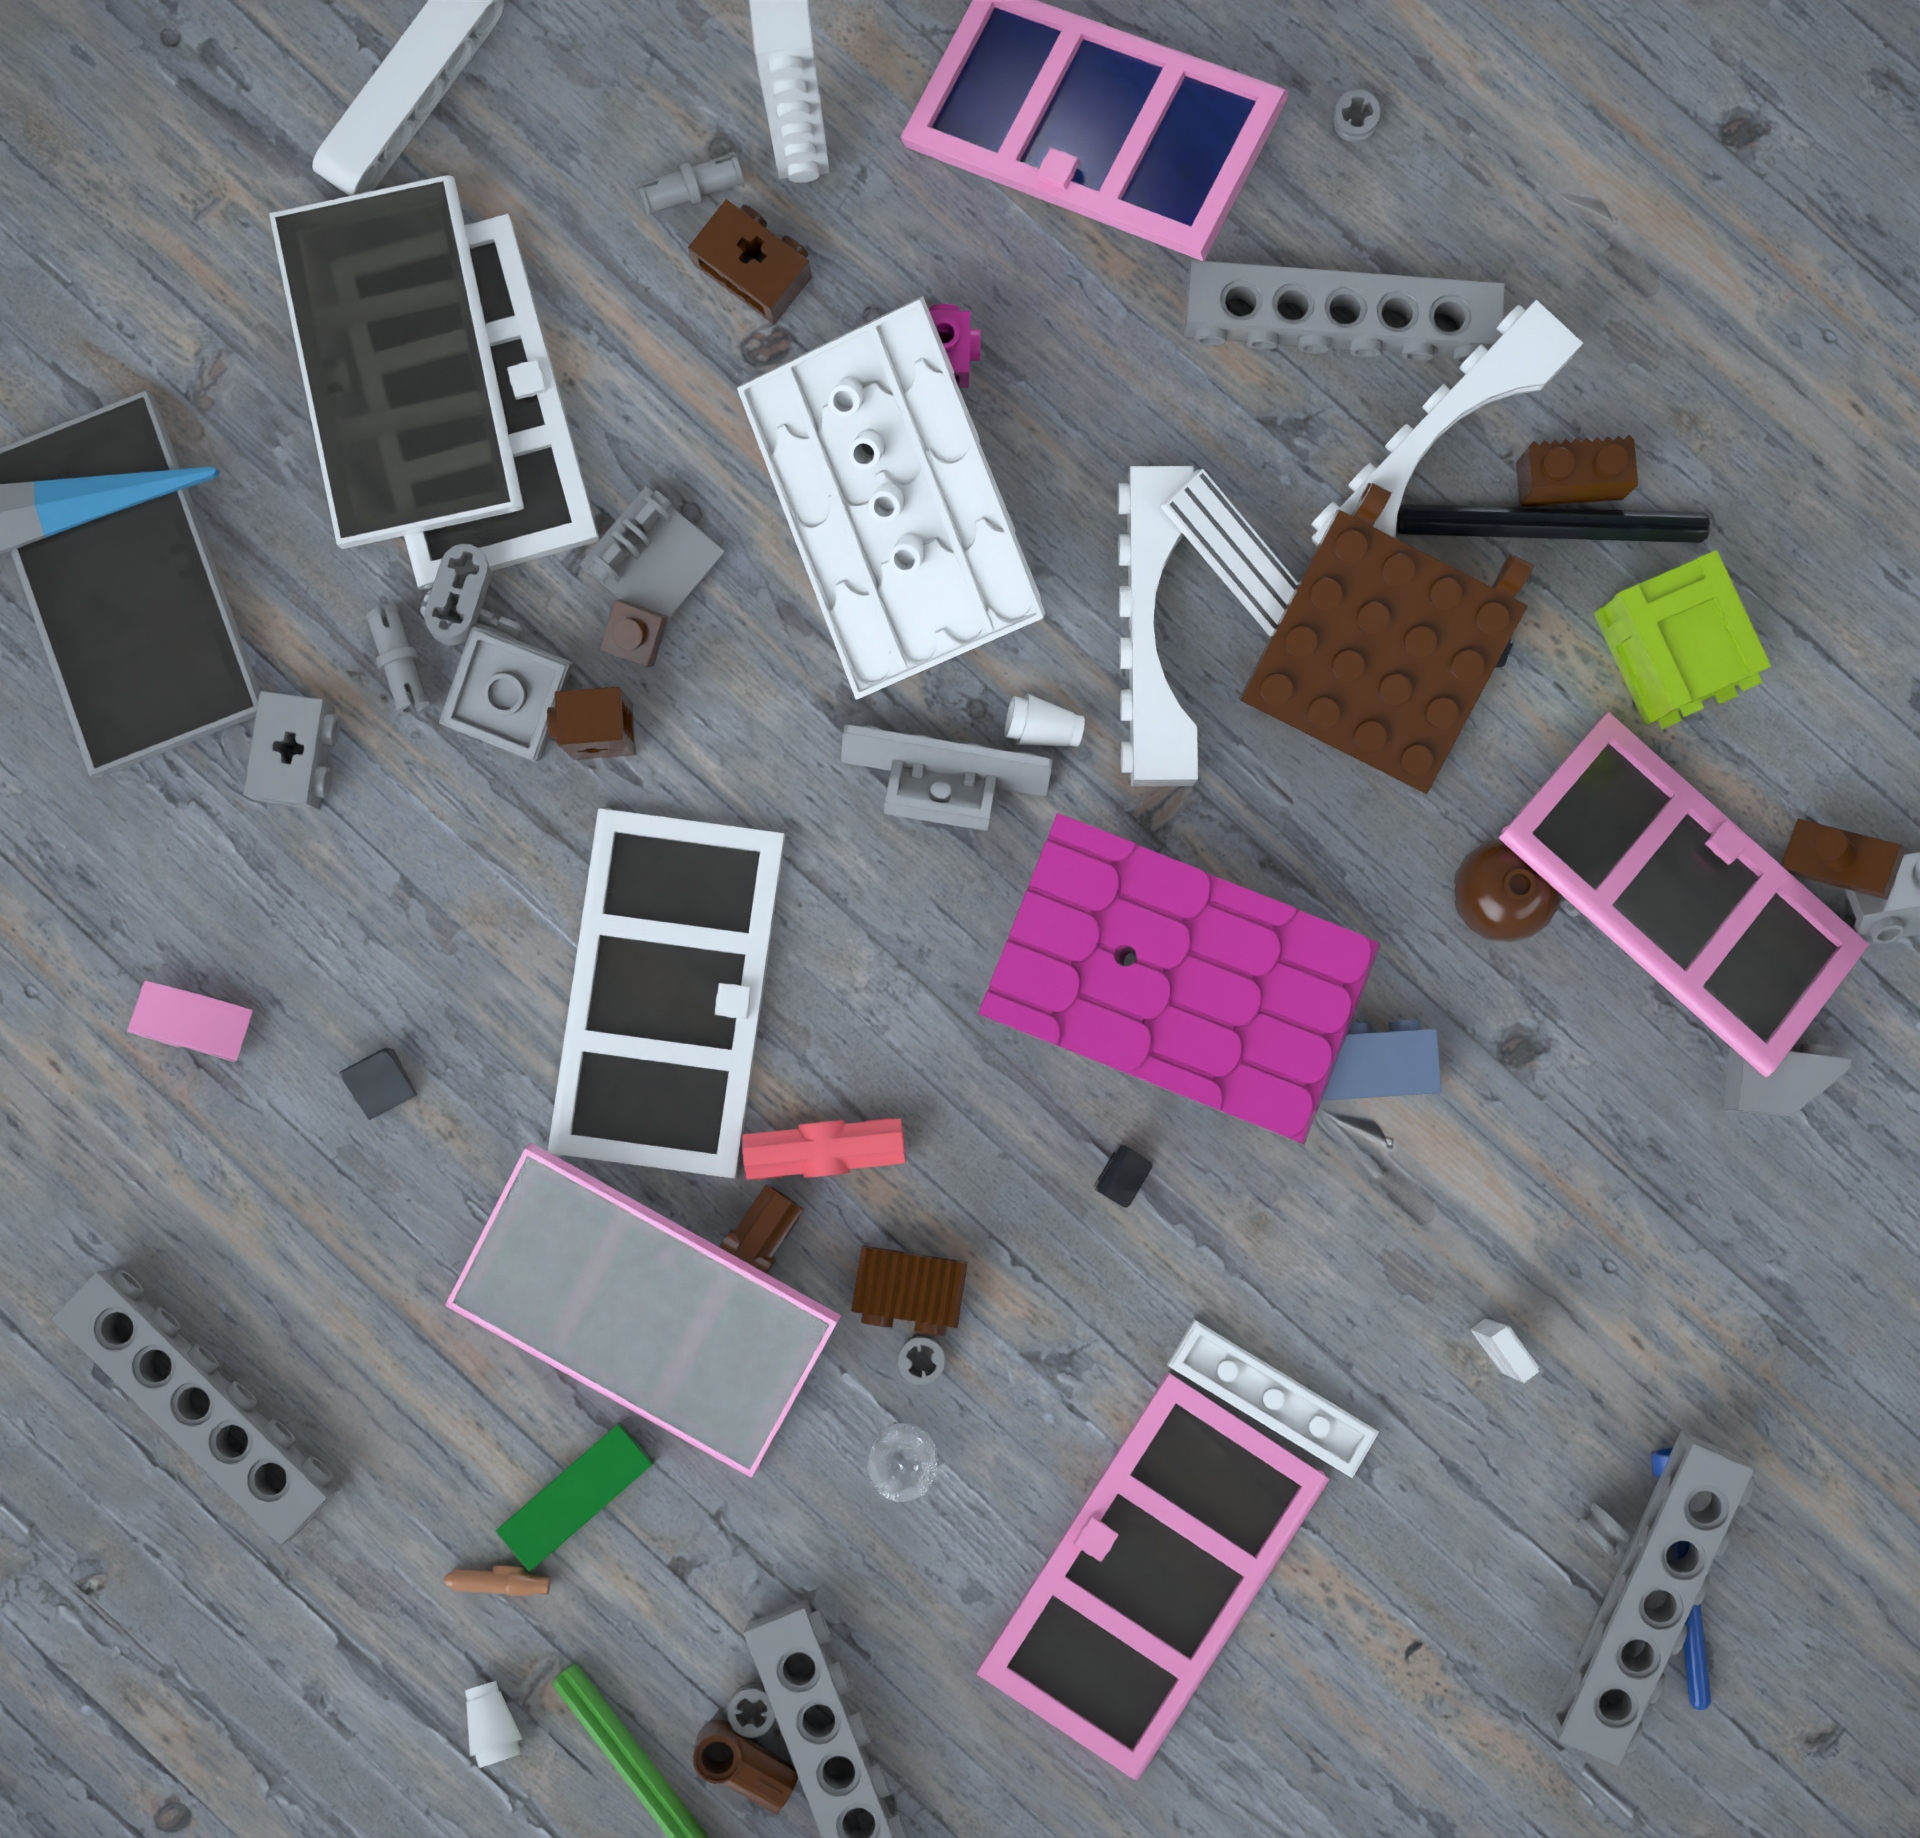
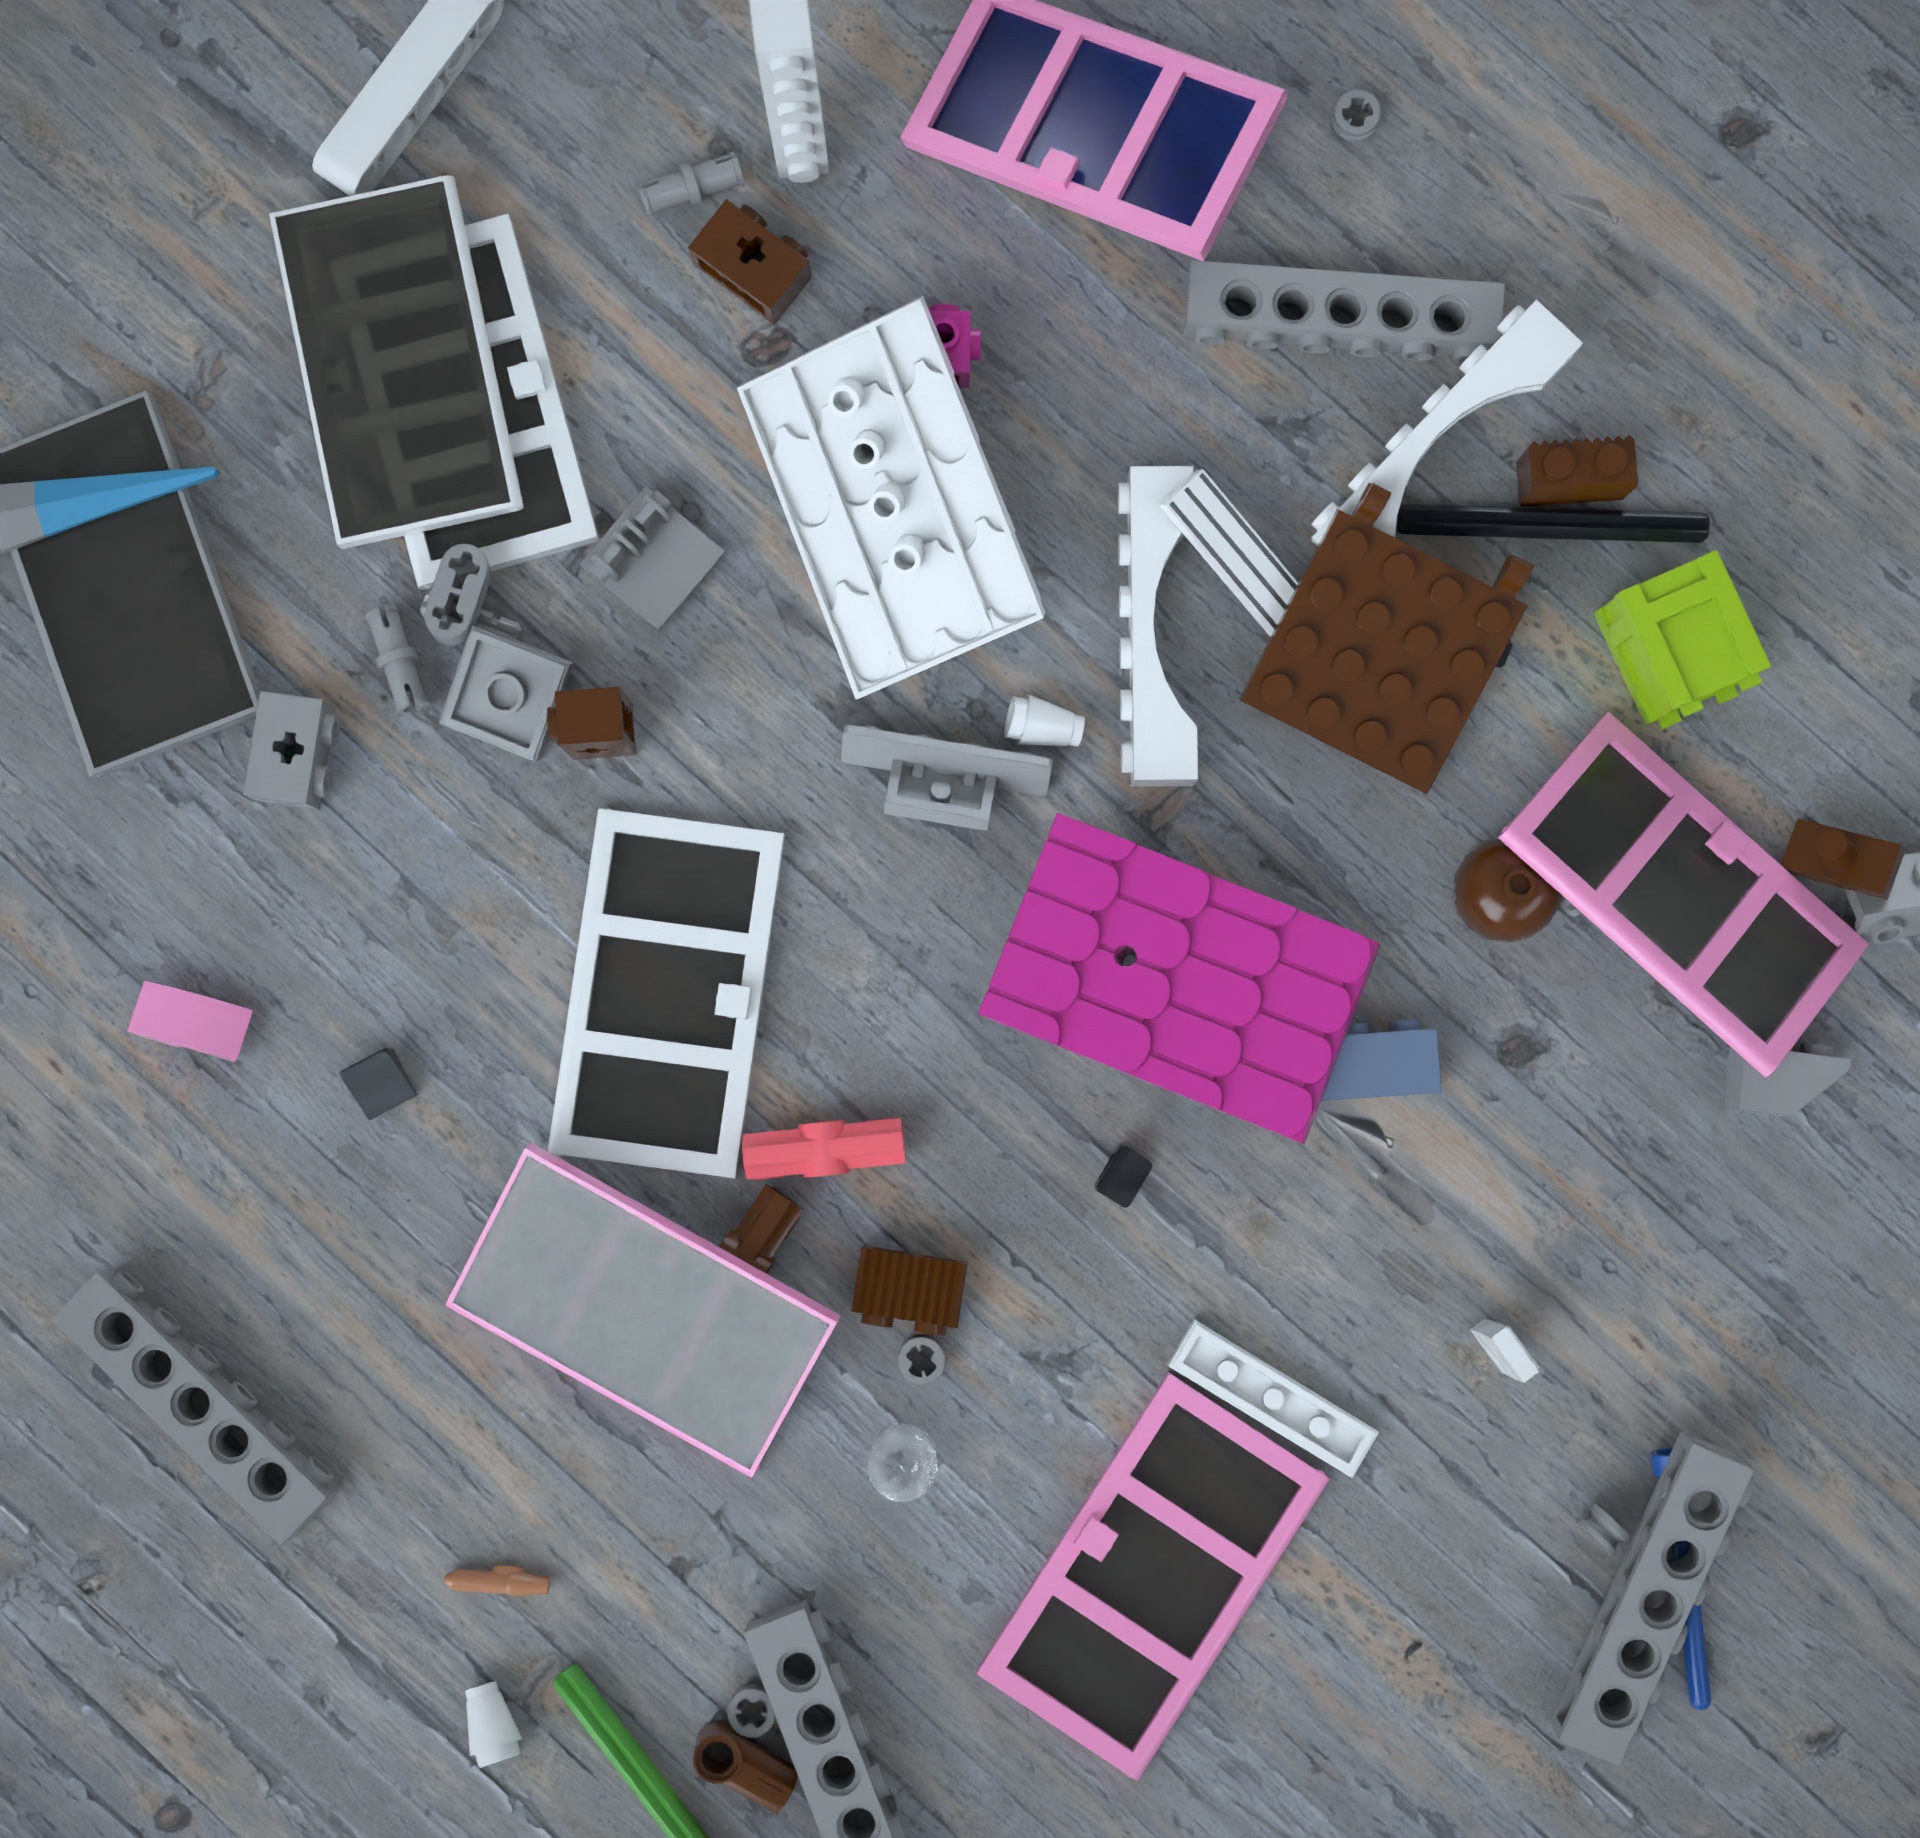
green tile [495,1423,654,1572] -> none
plate [600,599,669,667] -> none

